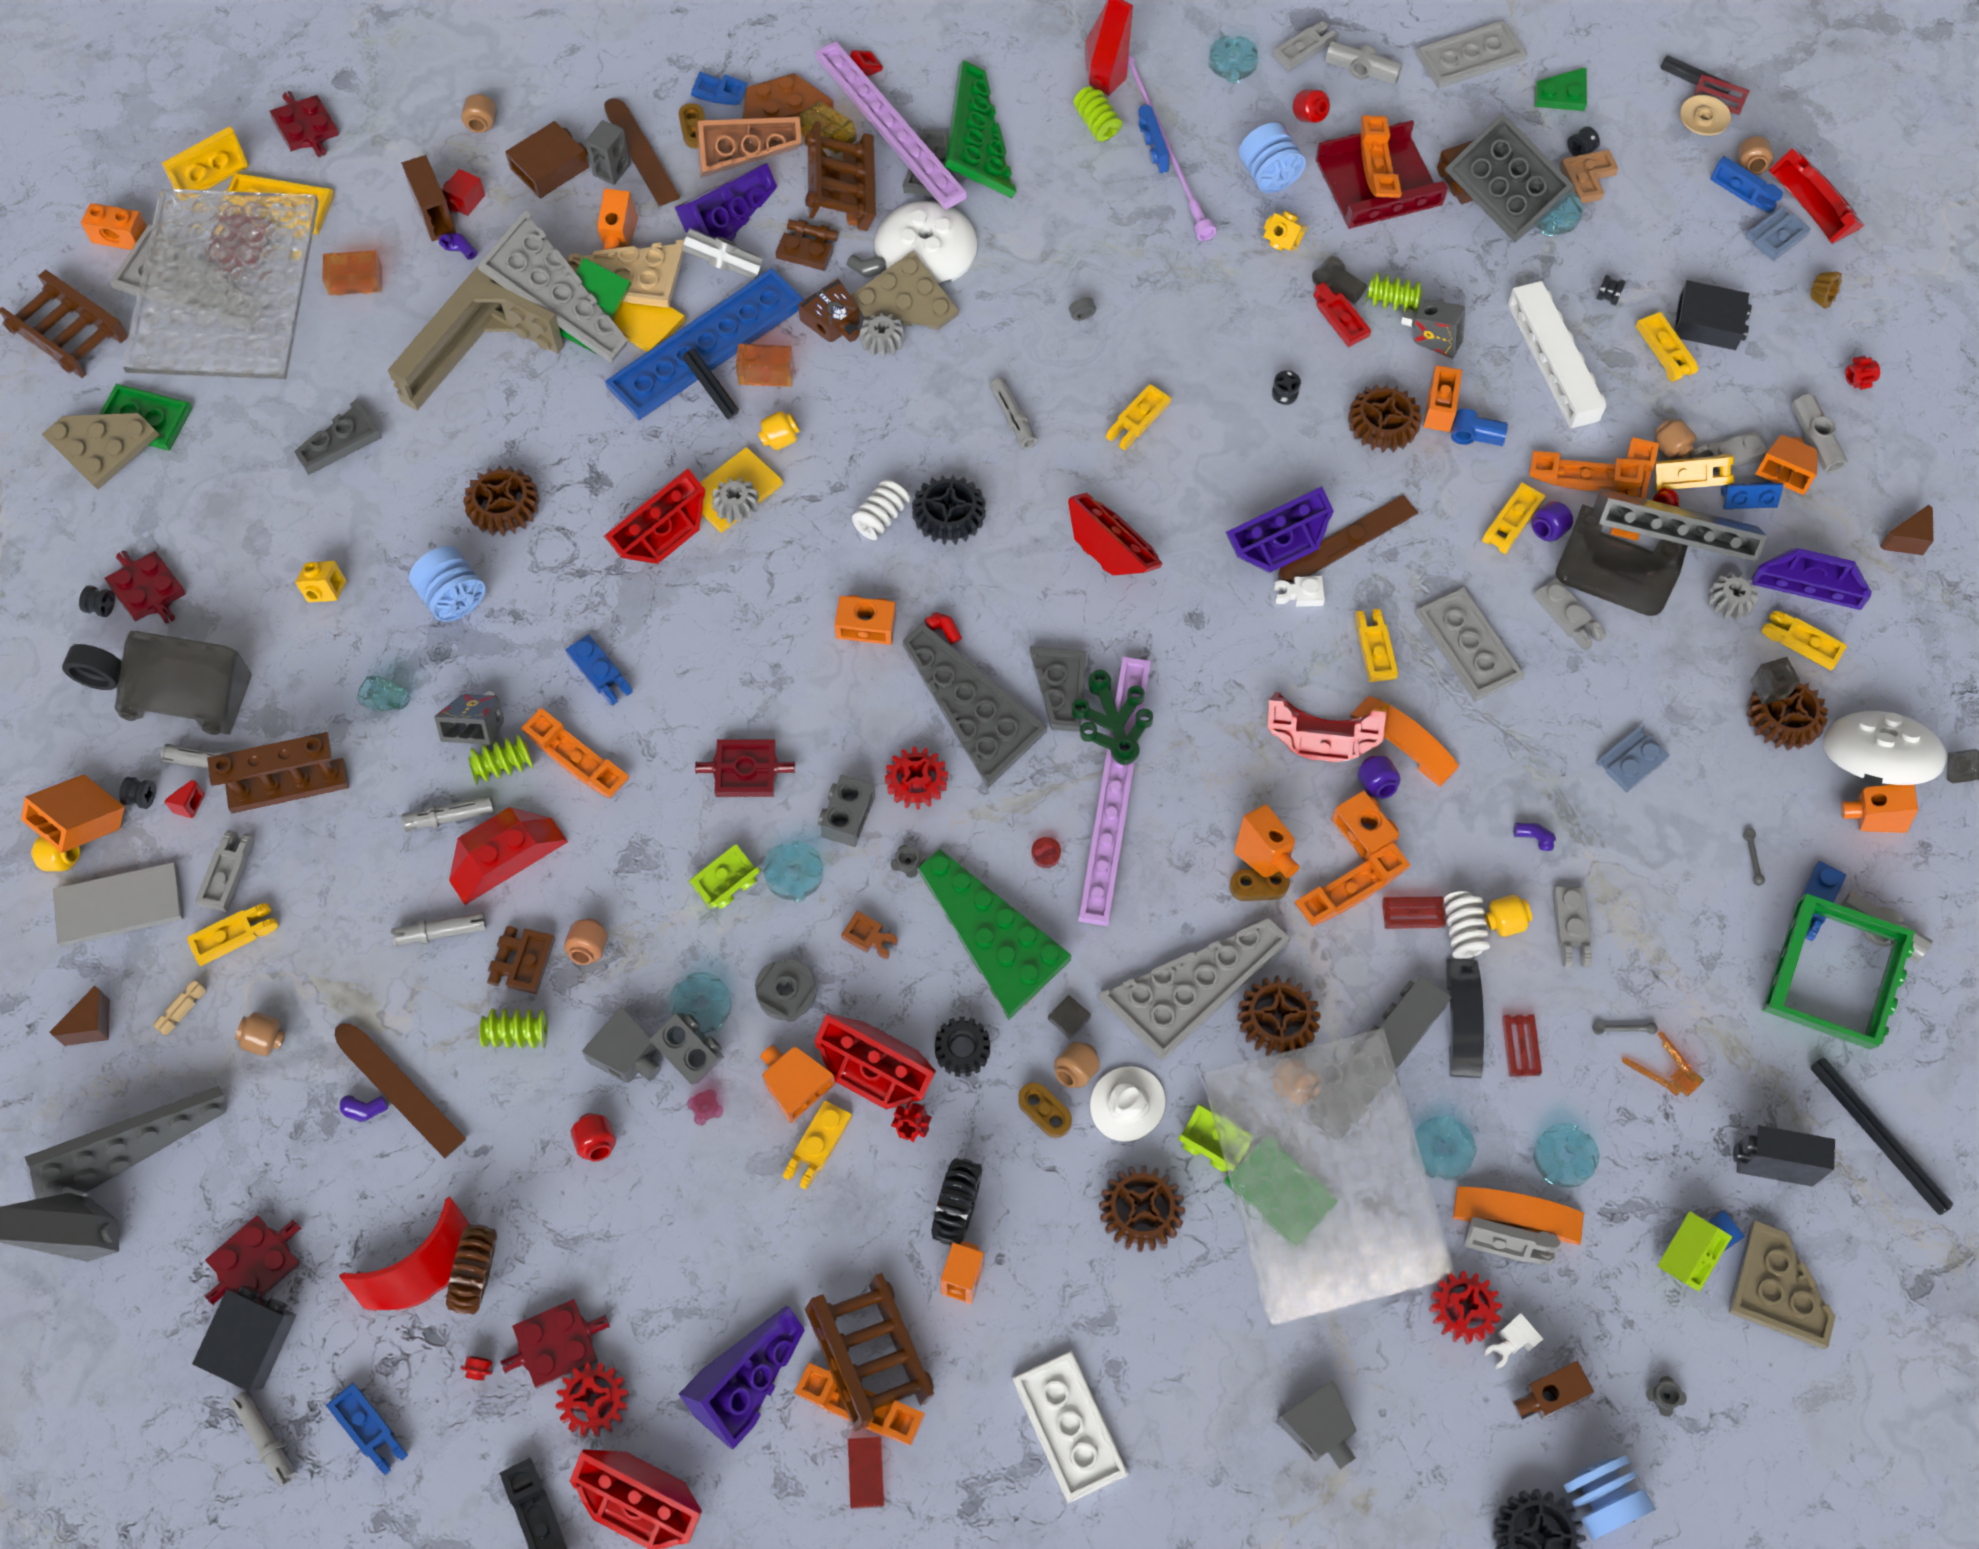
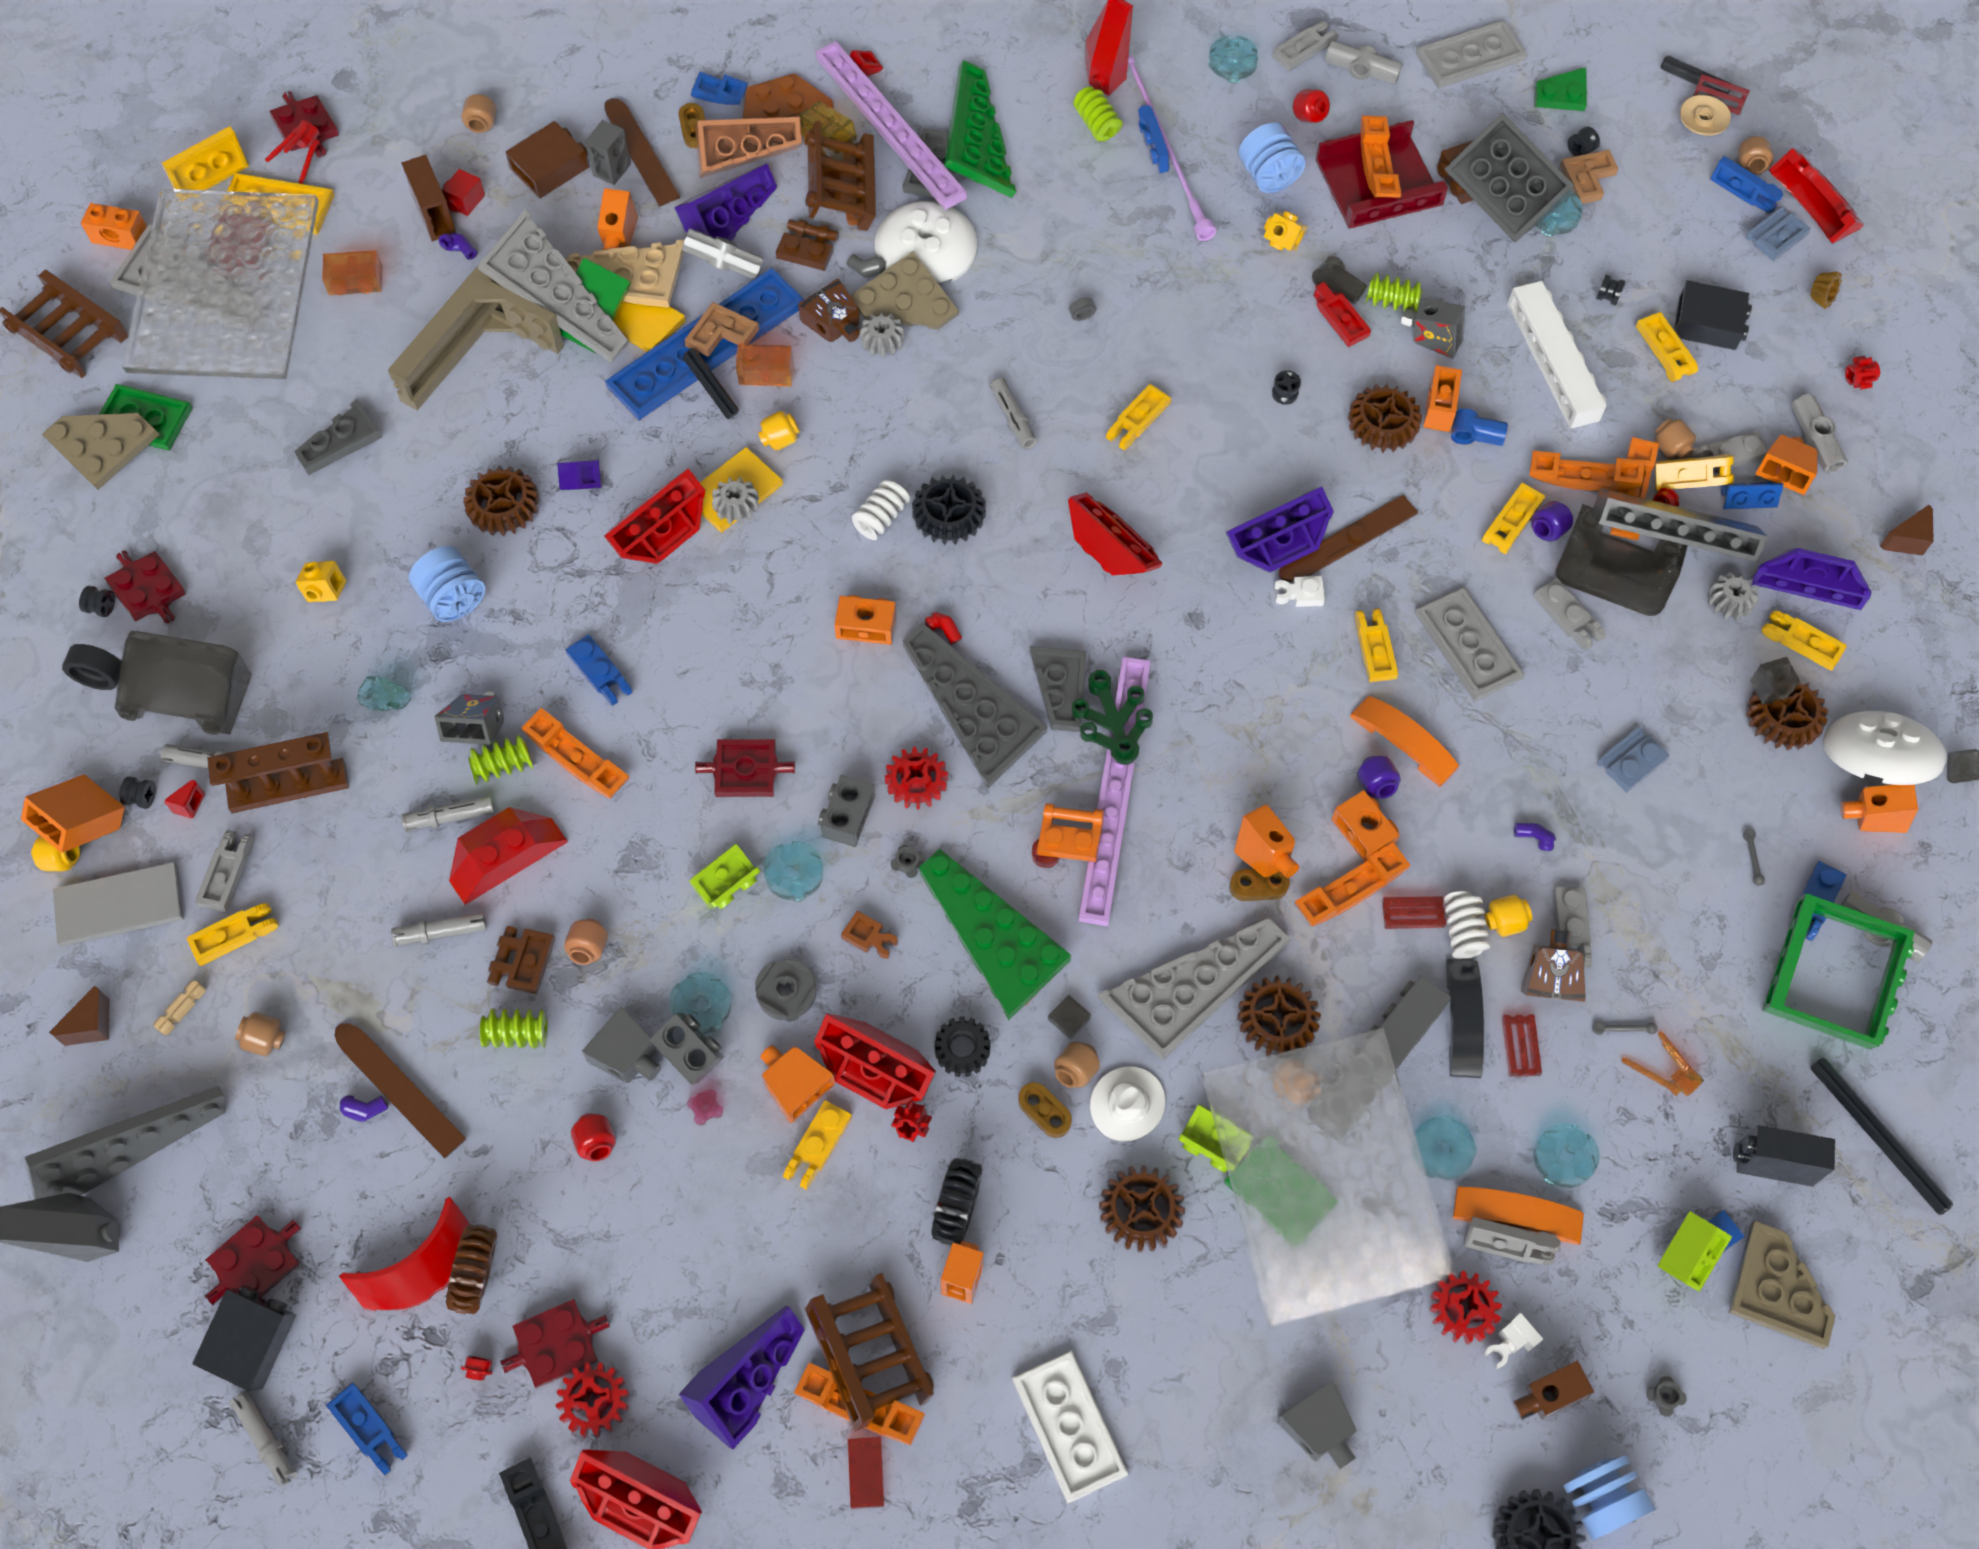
windscreen [1267,692,1390,762] -> none
none -> red plant [265,120,320,184]
none -> dark purple panel [557,460,601,490]
none -> medium nougat plate [685,302,759,357]
none -> orange plate [1037,803,1105,862]
none -> reddish brown torso [1521,929,1586,1002]

